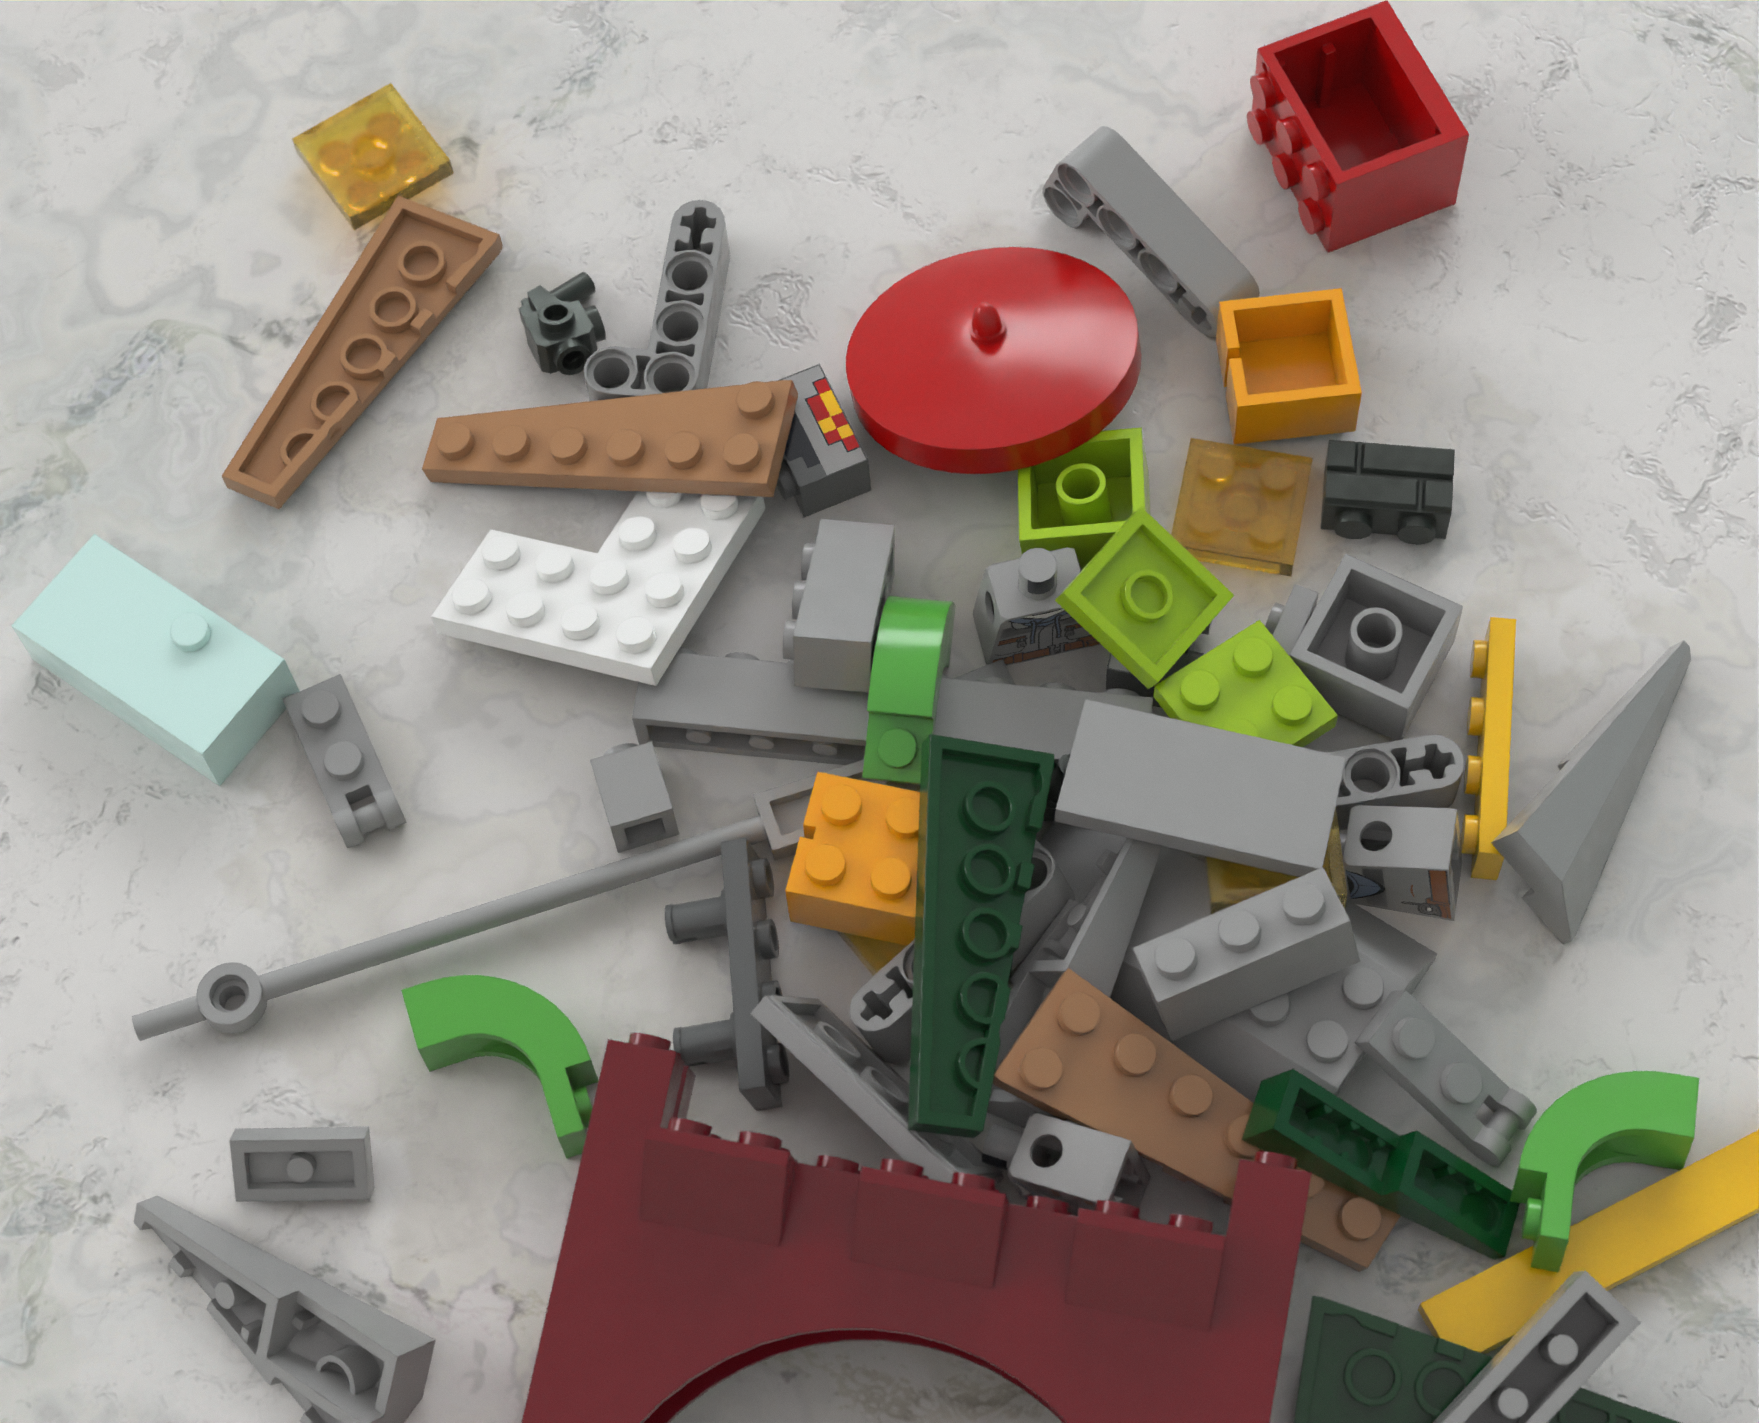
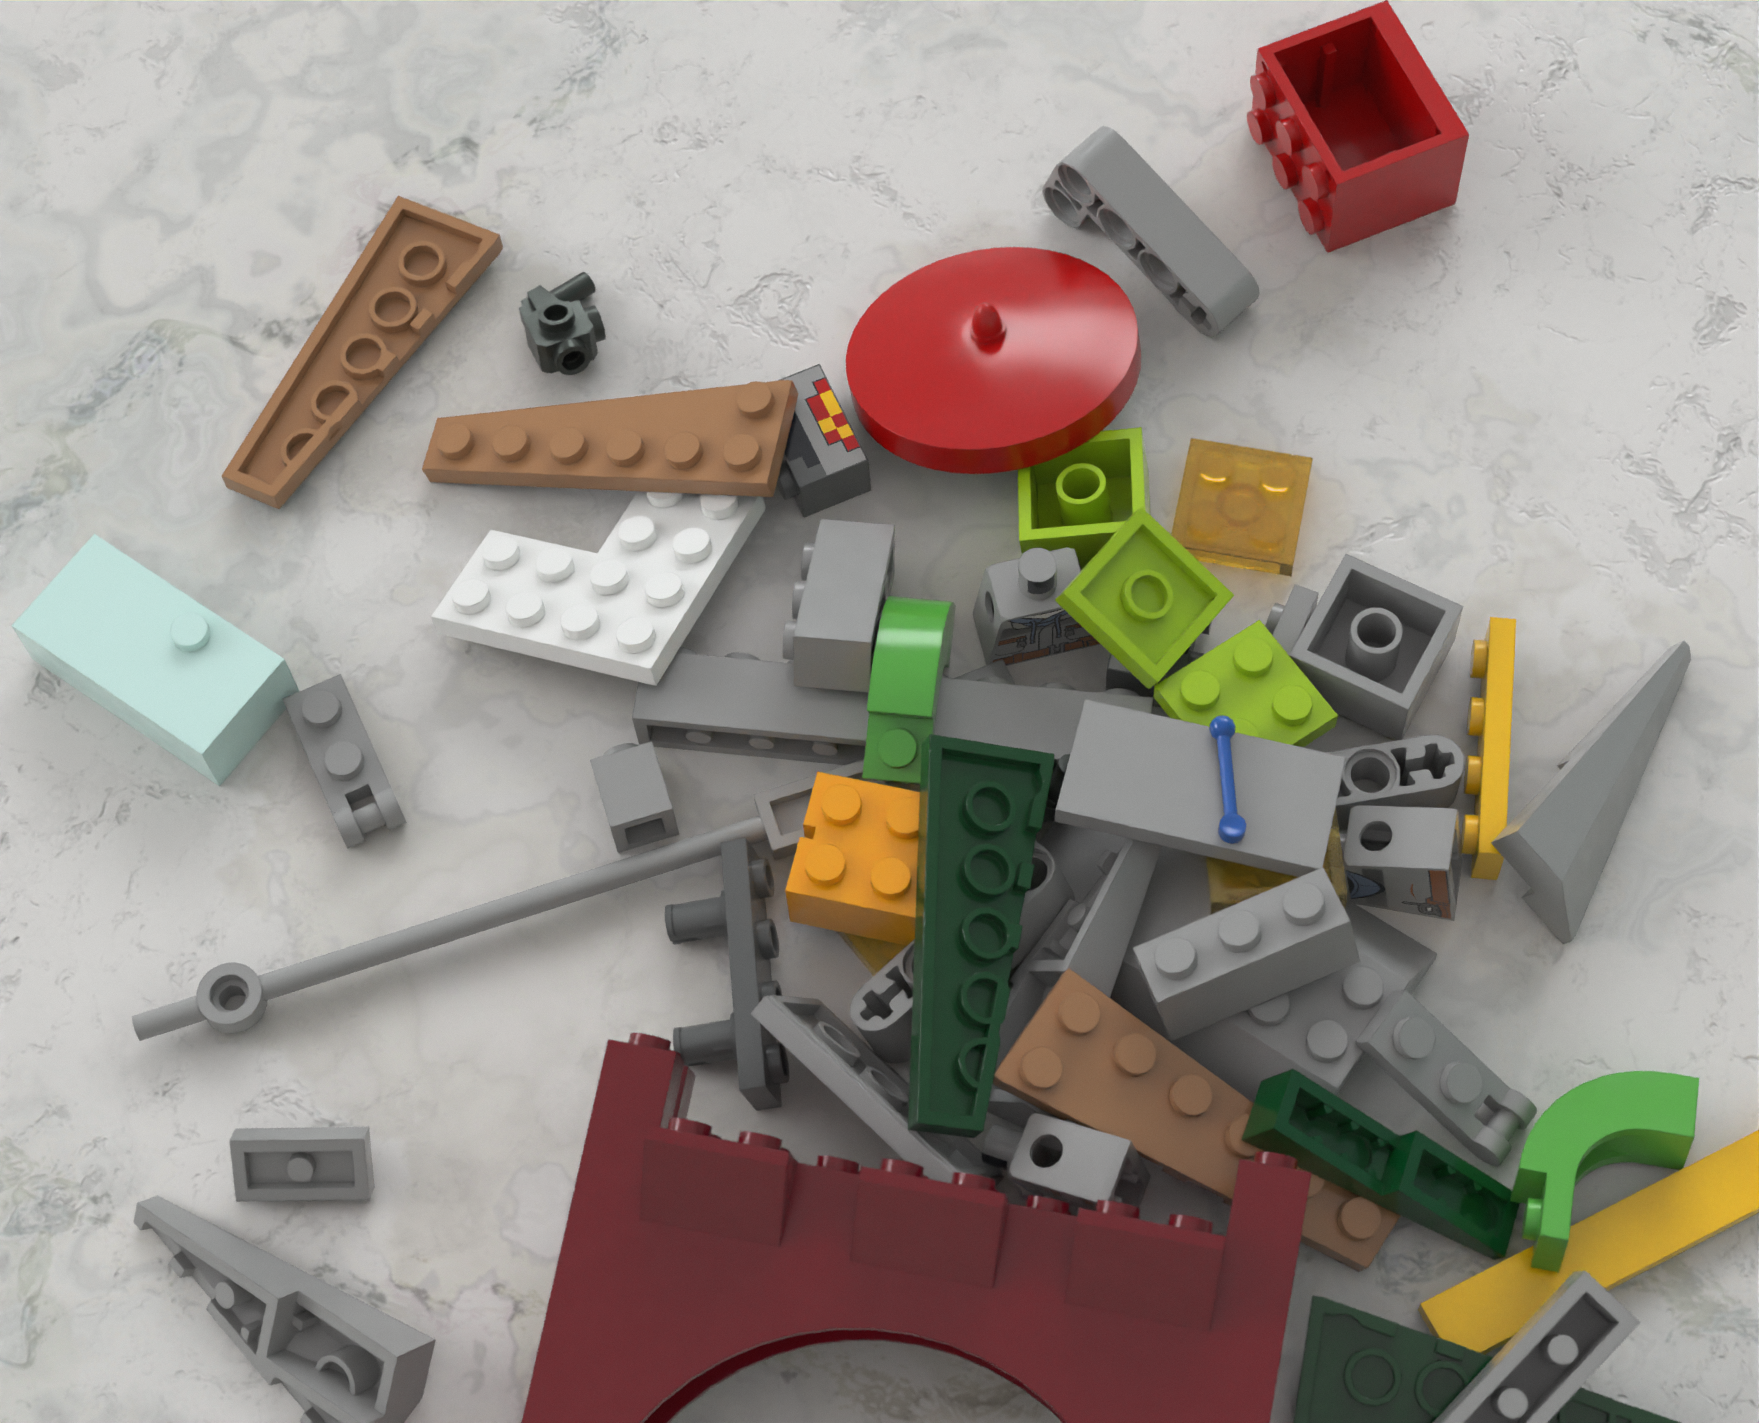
clear yellow plate [292,83,454,230] -> none
bright green arch [401,975,599,1158] -> none
light grey beam [584,200,730,401] -> none
light orange piece [1216,288,1362,445] -> none
pearl dark grey brick [1320,440,1455,545] -> none
none -> blue hinge [1209,715,1246,844]

